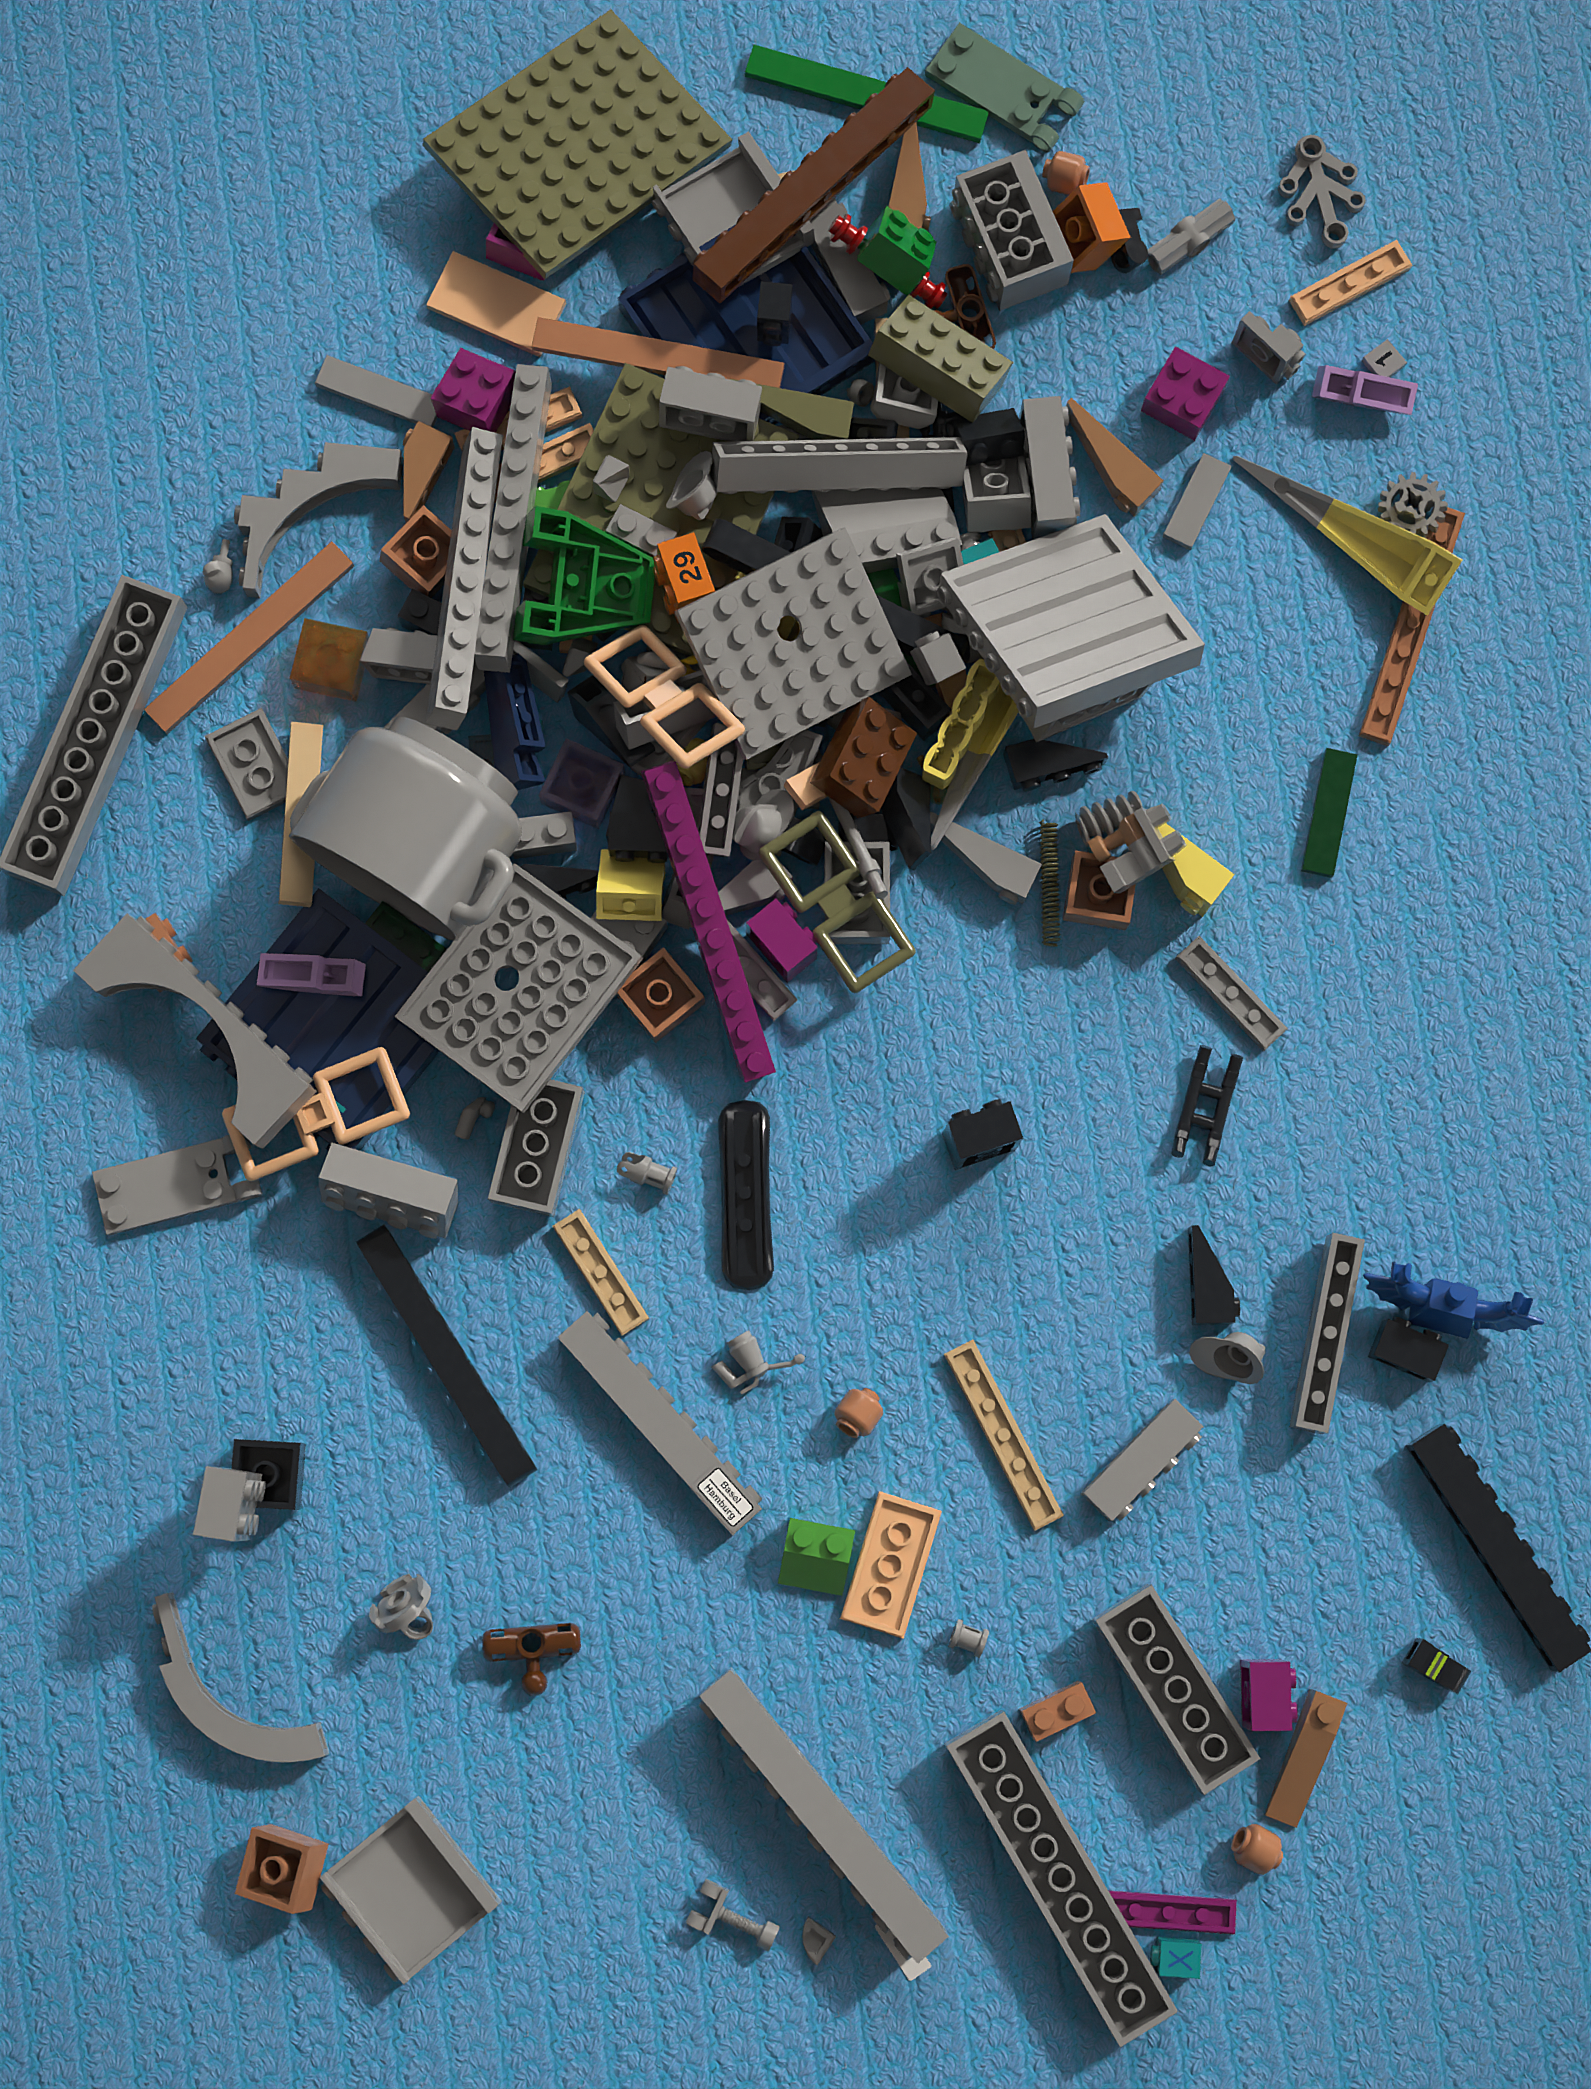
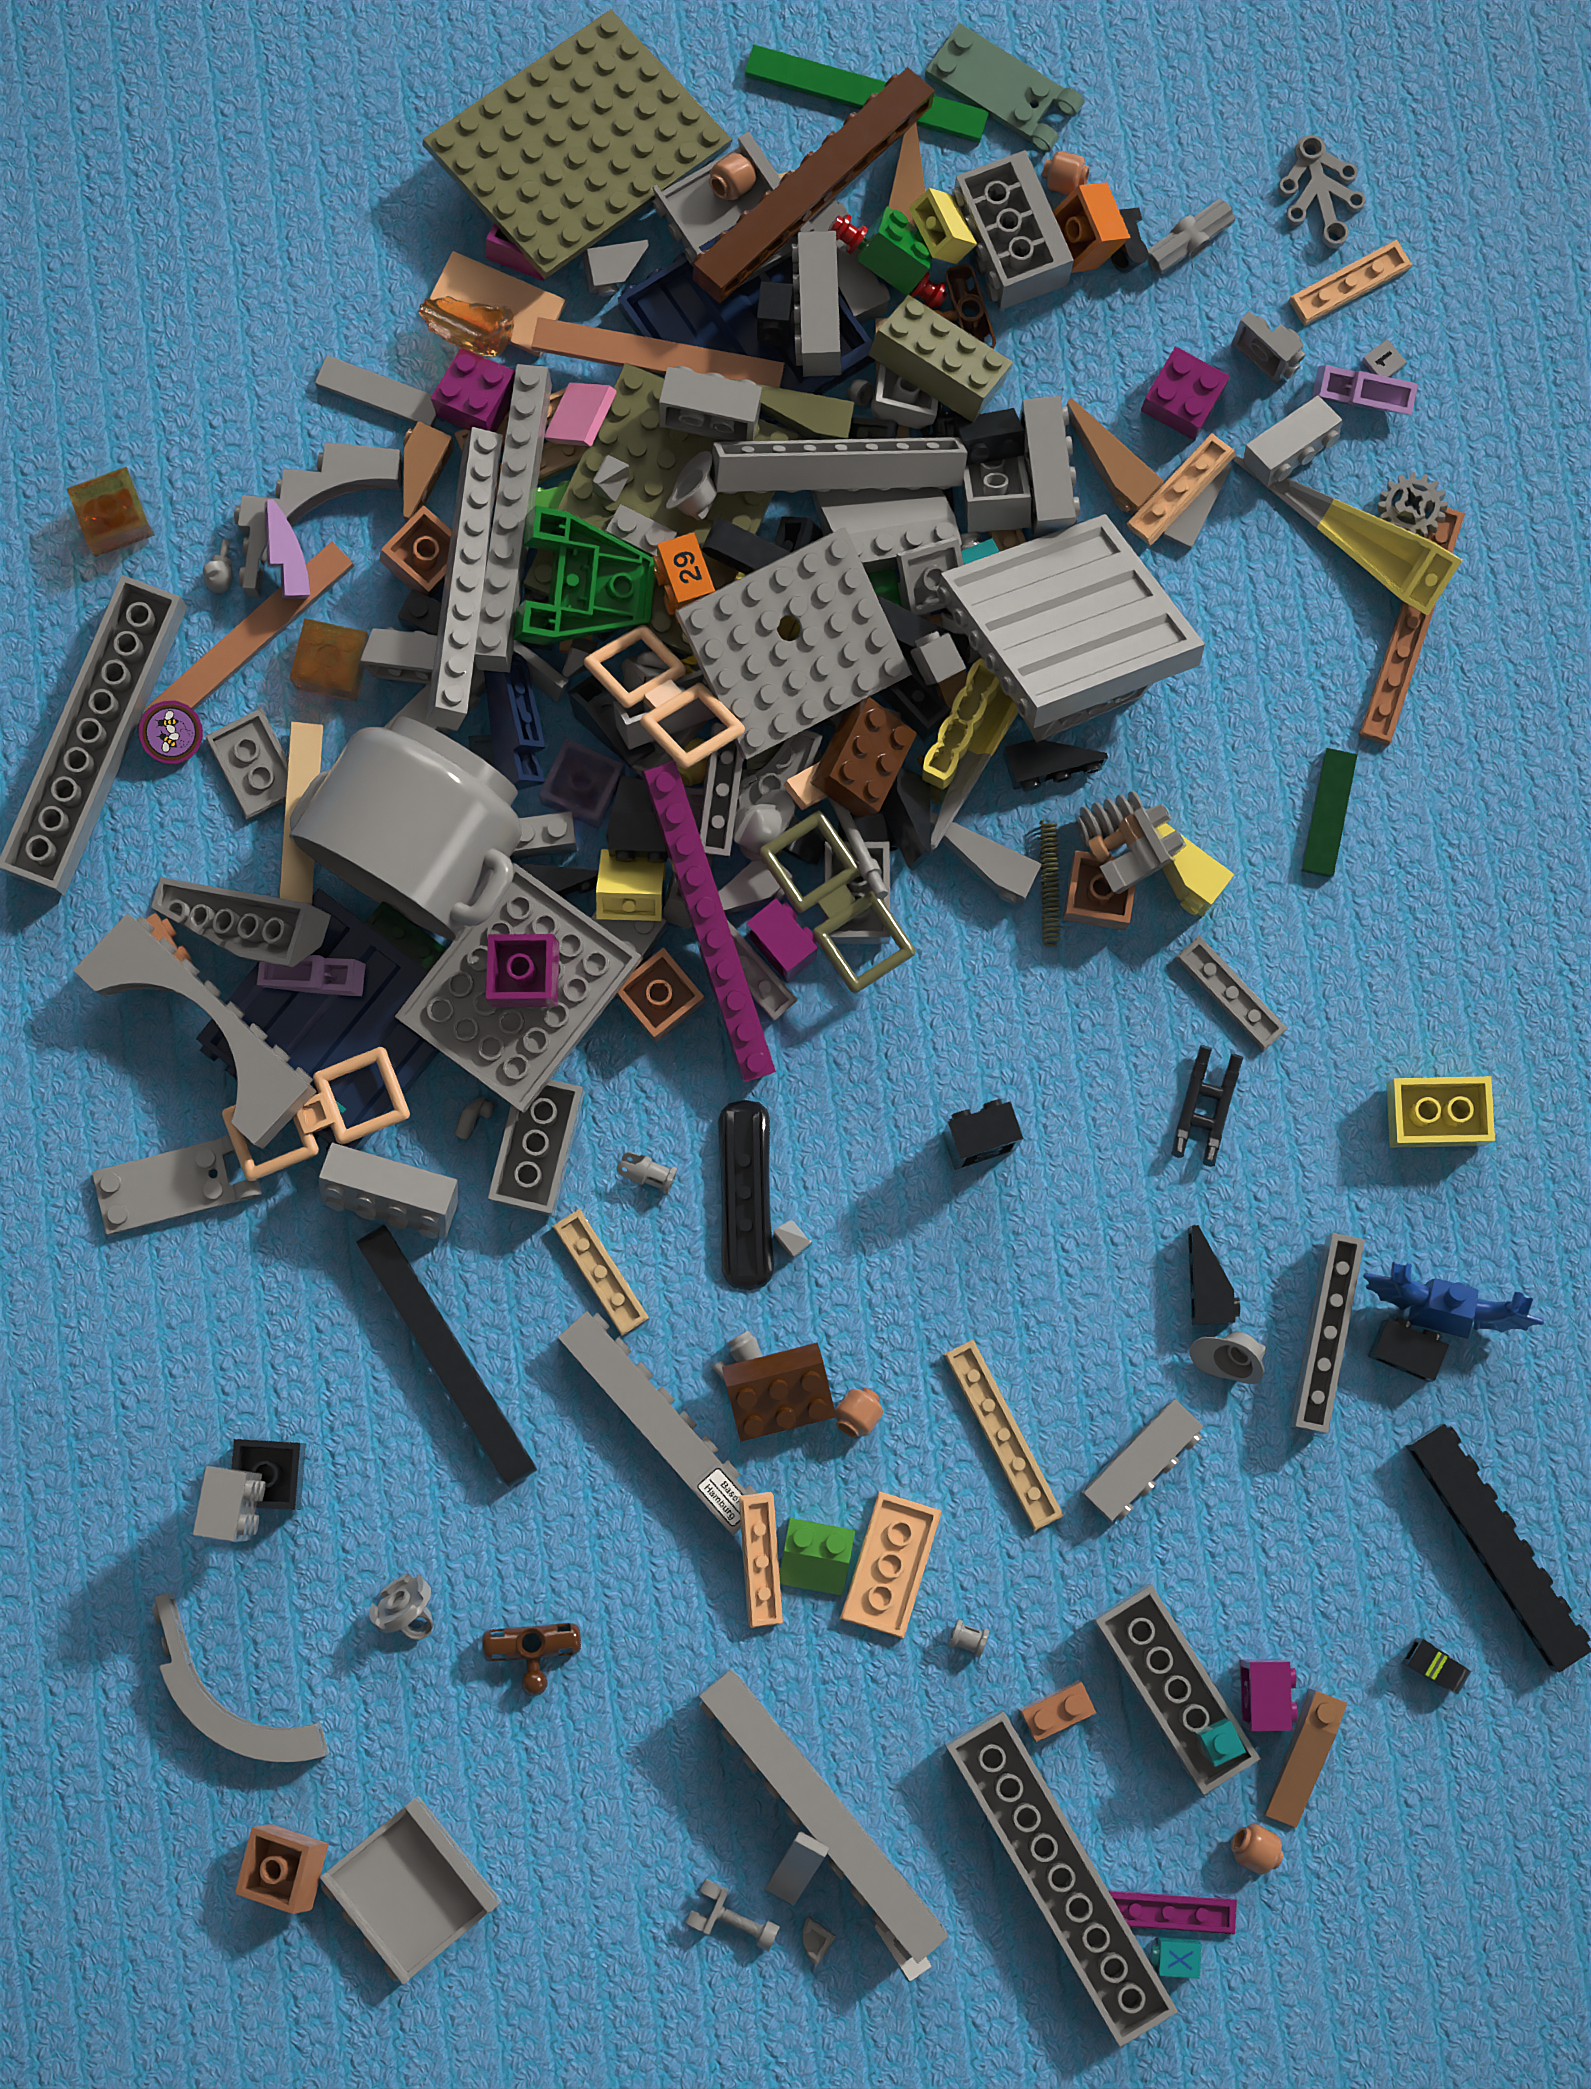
none -> clear orange brick [67,466,155,557]
none -> tile [138,700,203,764]
none -> light grey wedge [151,877,331,968]
none -> lavender slope [264,499,310,599]
none -> clear orange hair [418,296,515,357]
none -> magenta brick [486,934,559,1007]
none -> bright pink tile [544,382,617,447]
none -> light grey slope [583,240,649,296]
none -> nougat head [709,153,756,201]
none -> reddish brown brick [722,1343,836,1442]
none -> light nougat tile [739,1492,783,1628]
none -> light grey tile [765,1832,829,1906]
none -> light grey slope [773,1220,812,1259]
none -> light grey brick [792,231,841,377]
none -> light yellow brick [908,188,977,264]
none -> light nougat tile [1126,433,1236,546]
none -> teal brick [1195,1718,1246,1767]
none -> light grey brick [1243,395,1343,487]
none -> light yellow brick [1386,1076,1495,1148]

